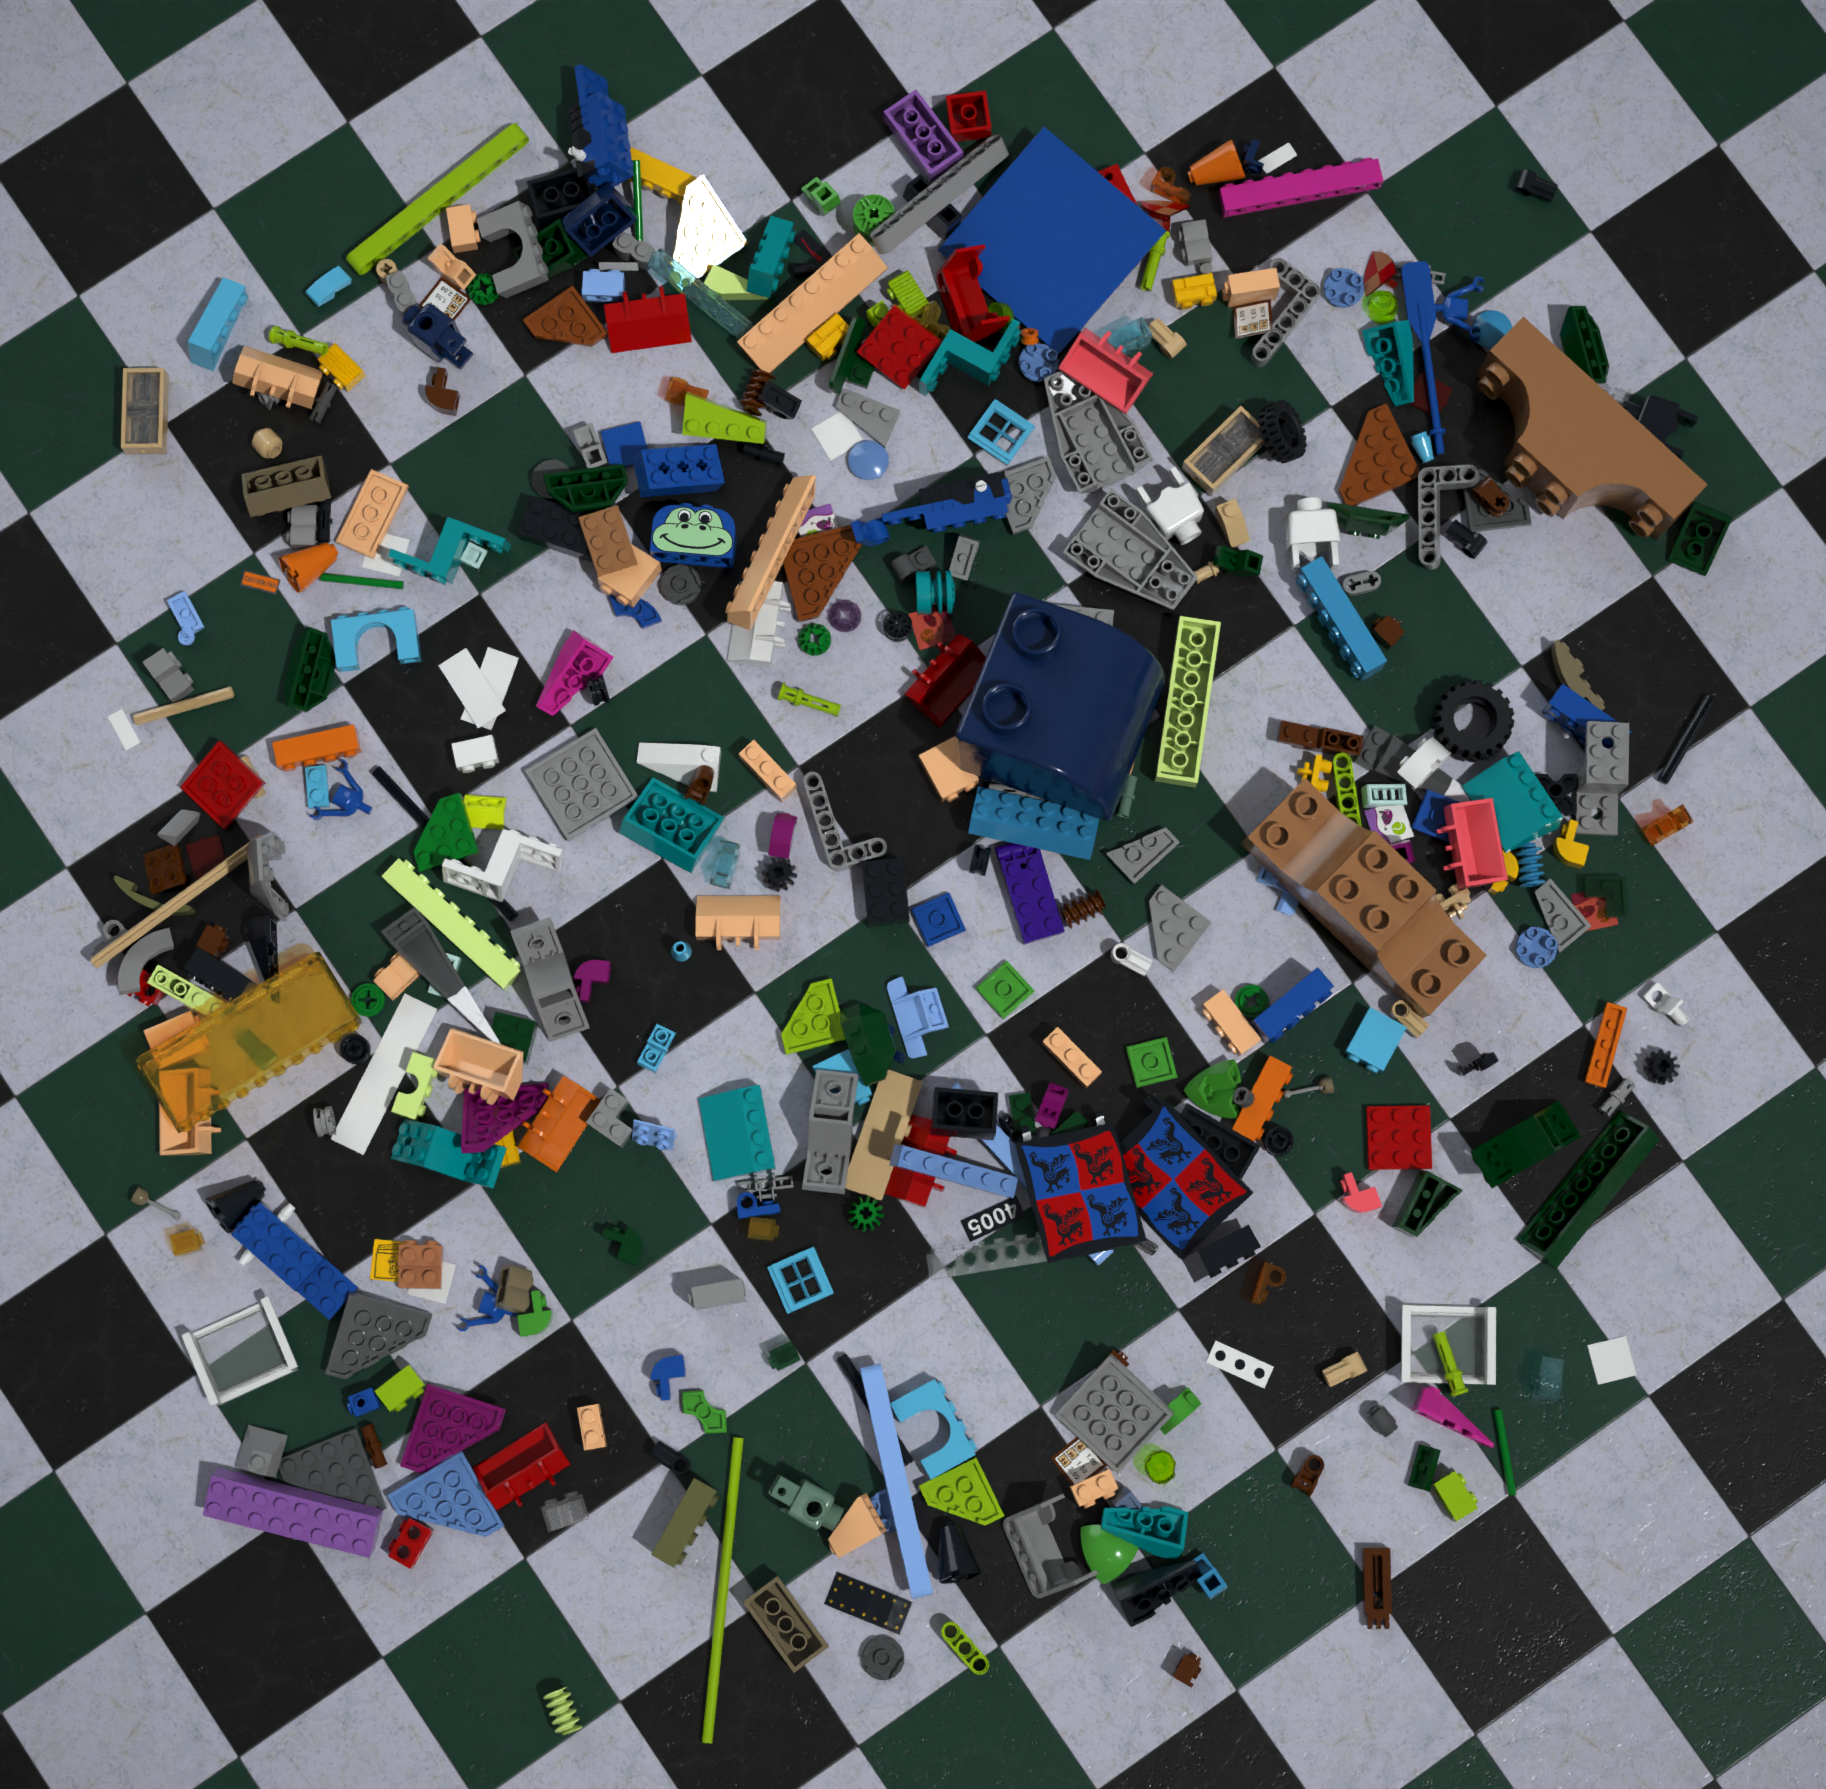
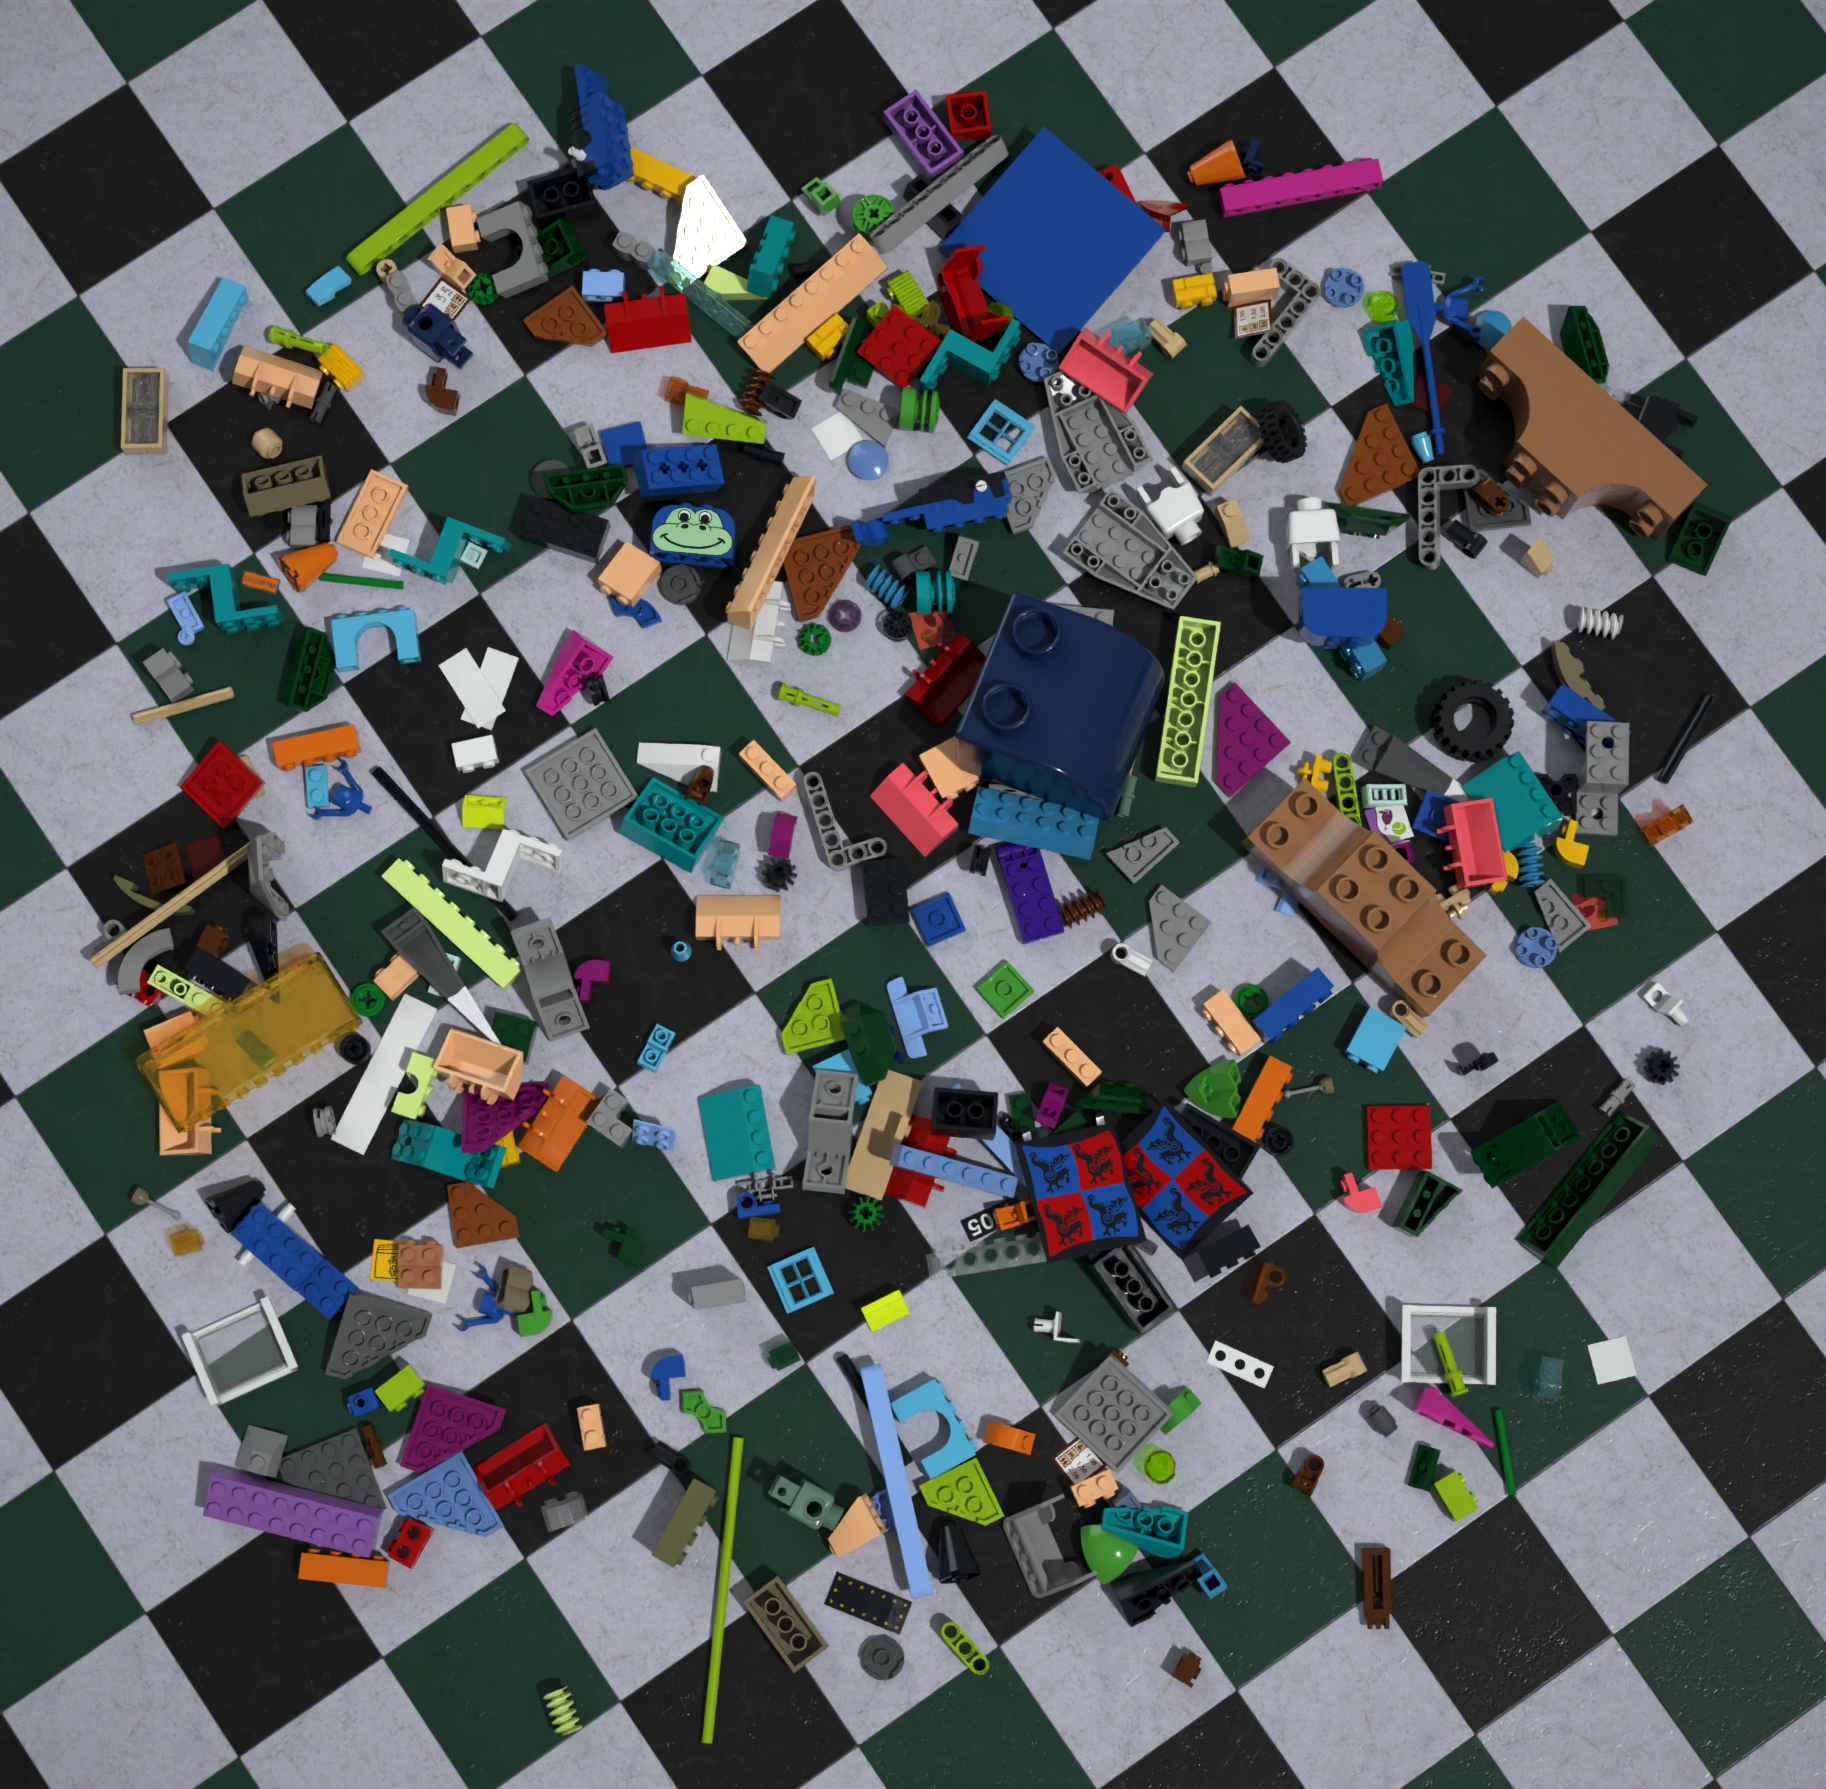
white sticker [108,709,140,750] -> none
light grey slope [157,809,200,846] -> none
green plate [413,793,479,872] -> none
dark blue brick [562,181,638,257] -> none
medium nougat plate [578,505,637,577] -> none
white sticker [599,262,639,271] -> none
green bar [632,160,643,241] -> none
black sticker [794,229,831,262] -> none
sticker [799,504,838,537] -> none
orange bush [1020,328,1039,345] -> none
bright green tile [1126,1037,1177,1088] -> none
lime pin [1139,231,1170,291] -> none
clear orange plate [1150,167,1191,205] -> none
dark grey bush [1233,1087,1254,1108] -> none
white sticker [1258,143,1297,174] -> none
reddish brown slope [1277,721,1363,756] -> none
shield [1363,251,1398,297] -> none
white brick [1397,737,1451,789] -> none
black piece [1514,169,1558,202] -> none
orange plate [1584,1002,1627,1089] -> none
none -> teal bracket [167,564,285,634]
none -> orange brick [298,1548,390,1588]
none -> dark orange plate [447,1182,520,1249]
none -> neon yellow panel [861,1290,909,1331]
none -> dark azure piece [865,564,911,609]
none -> coral piece [870,763,959,857]
none -> bright green wheel [899,387,940,434]
none -> orange brick [983,1421,1036,1455]
none -> orange brick [993,1199,1036,1231]
none -> white bracket [1034,1311,1080,1343]
none -> dark green wedge [1075,1081,1153,1117]
none -> black brick [1087,1245,1175,1334]
none -> magenta plate [1216,682,1291,798]
none -> blue brick [1298,587,1387,650]
none -> tan slope [1520,538,1555,578]
none -> white piece [1577,606,1623,640]

